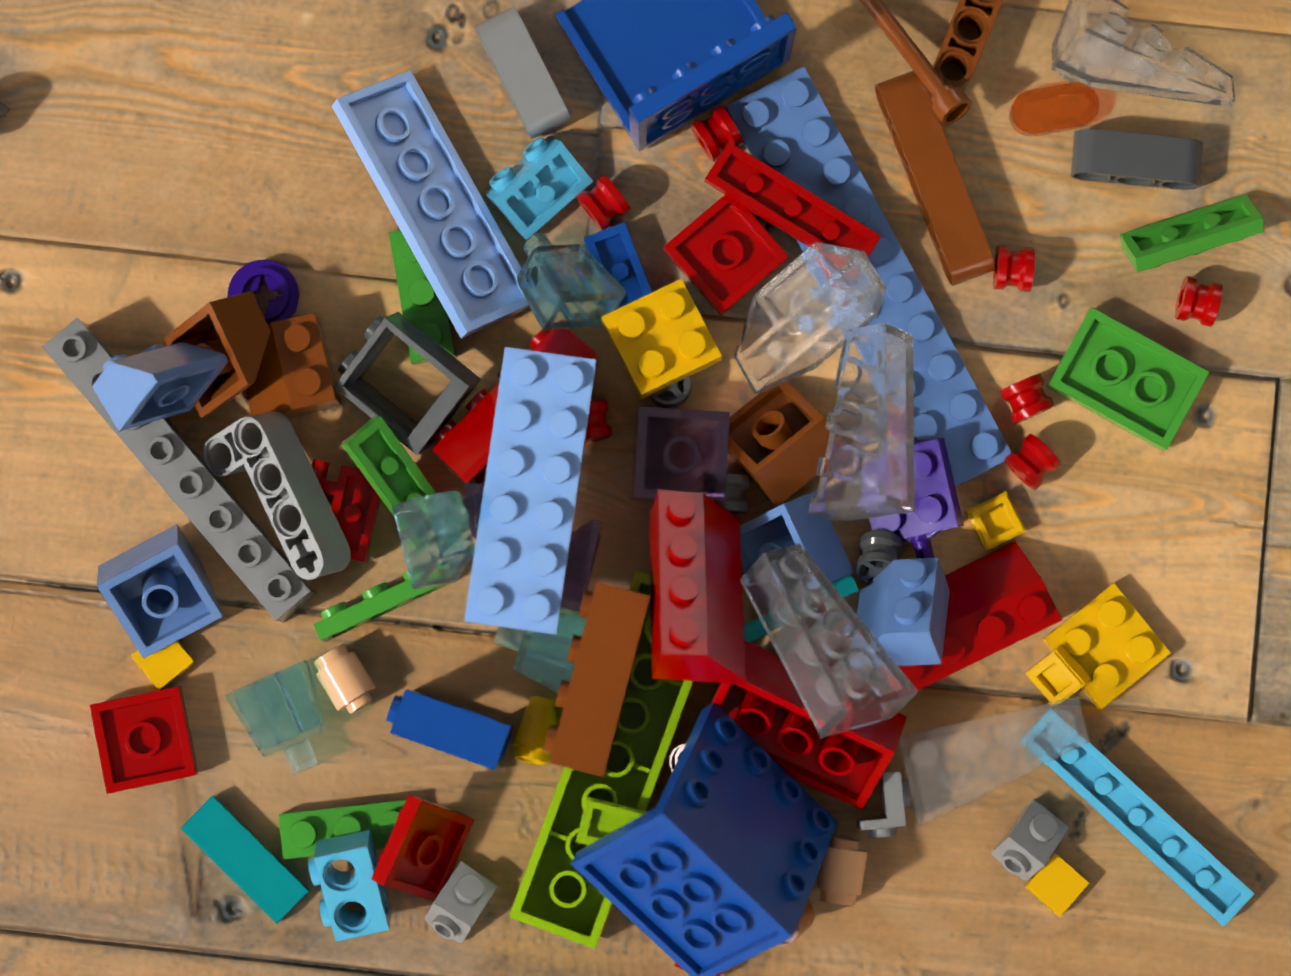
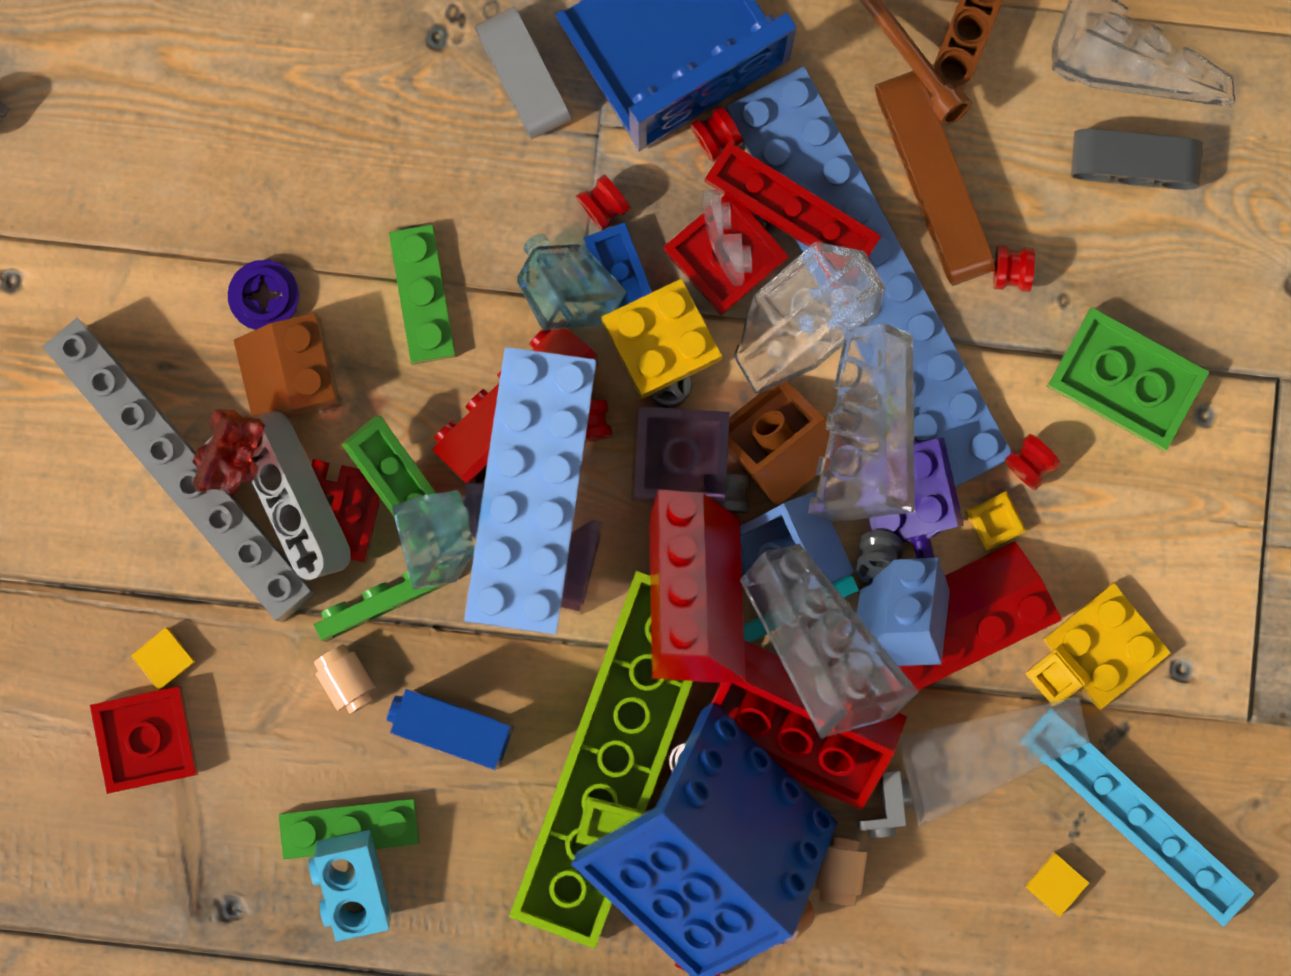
medium blue slope [92,342,229,431] -> none
medium blue slope [97,524,223,659] -> none
dark orange slope [164,291,270,419] -> none
teal tile [180,795,310,924] -> none
clear light blue torso [225,660,327,775] -> none
light blue plate [332,70,539,339] -> none
dark grey window [334,311,481,455] -> none
red plate [371,794,475,901] -> none
light grey bracket [424,862,498,943] -> none
medium azure bracket [484,136,593,240] -> none
clear light blue torso [494,613,586,693] -> none
yellow cone [511,696,556,766] -> none
dark orange brick [543,582,650,777] -> none
light grey bracket [991,799,1070,881] -> none
red wheel [999,373,1055,424] -> none
clear orange tile [1009,82,1099,136] -> none
bright green plate [1120,194,1264,273] -> none
red wheel [1175,276,1223,327] -> none
none -> clear red hips [192,409,266,494]
none -> clear slope [702,190,752,286]

